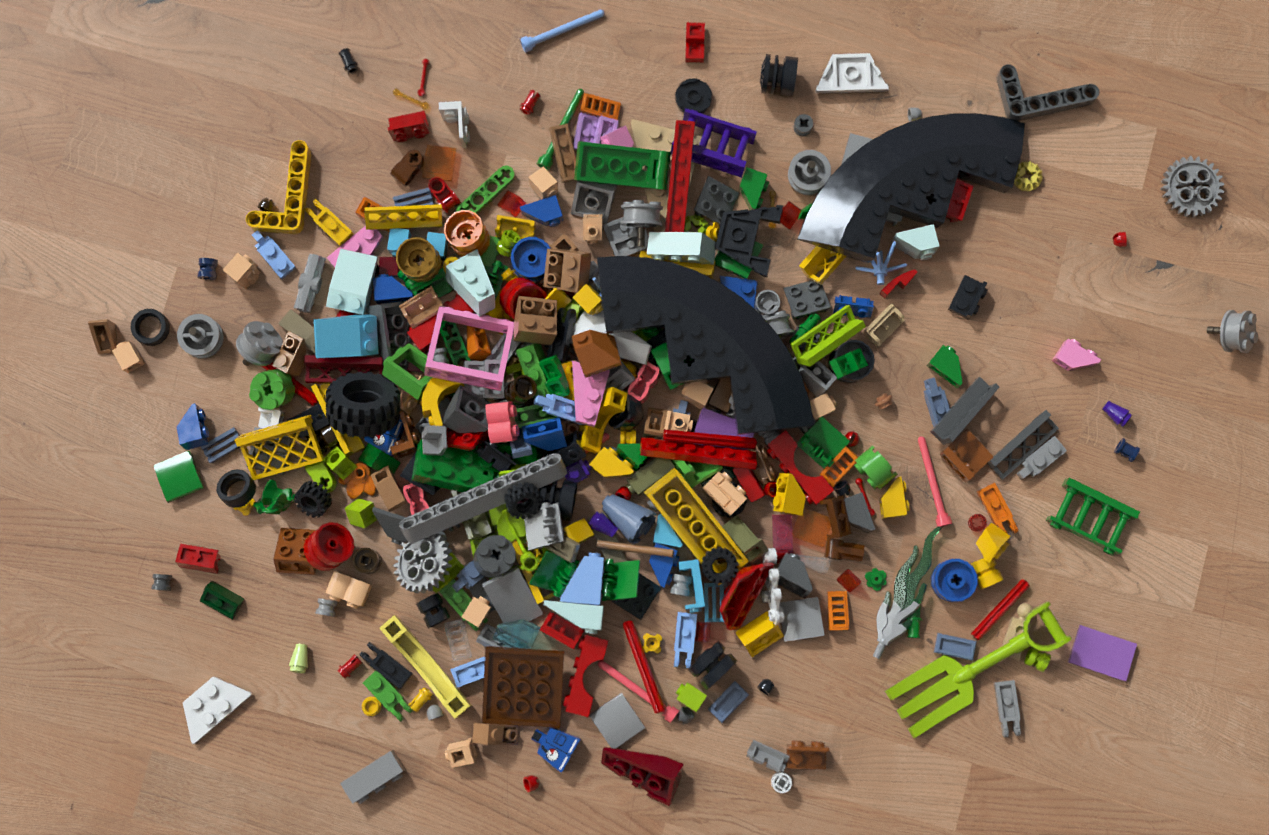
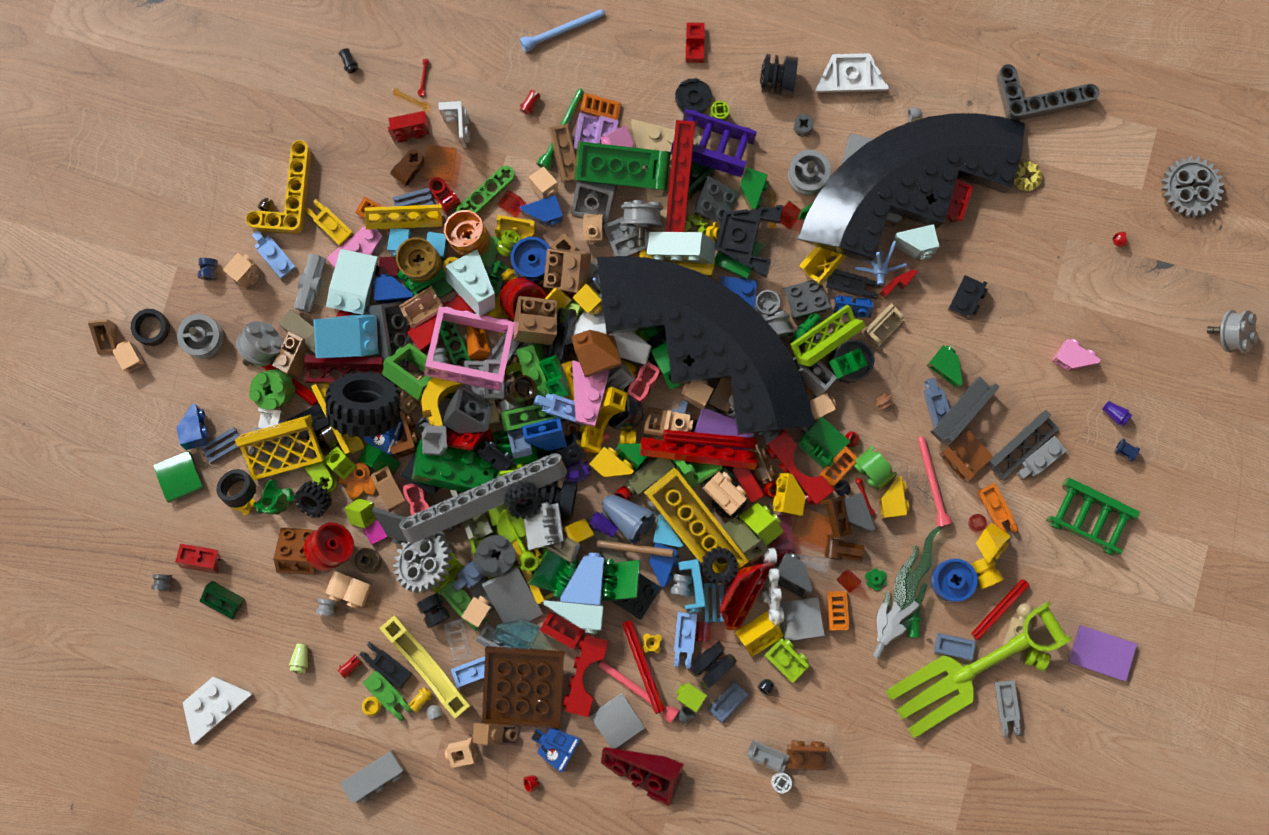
coral brick [486,401,520,443] -> none
none -> dark pink tile [363,520,387,545]
none -> dark green slope [688,163,715,198]
none -> lime wheel [710,101,730,121]
none -> lime brick [739,502,784,546]
none -> lime bracket [764,639,810,683]
none -> black hinge [825,269,881,299]

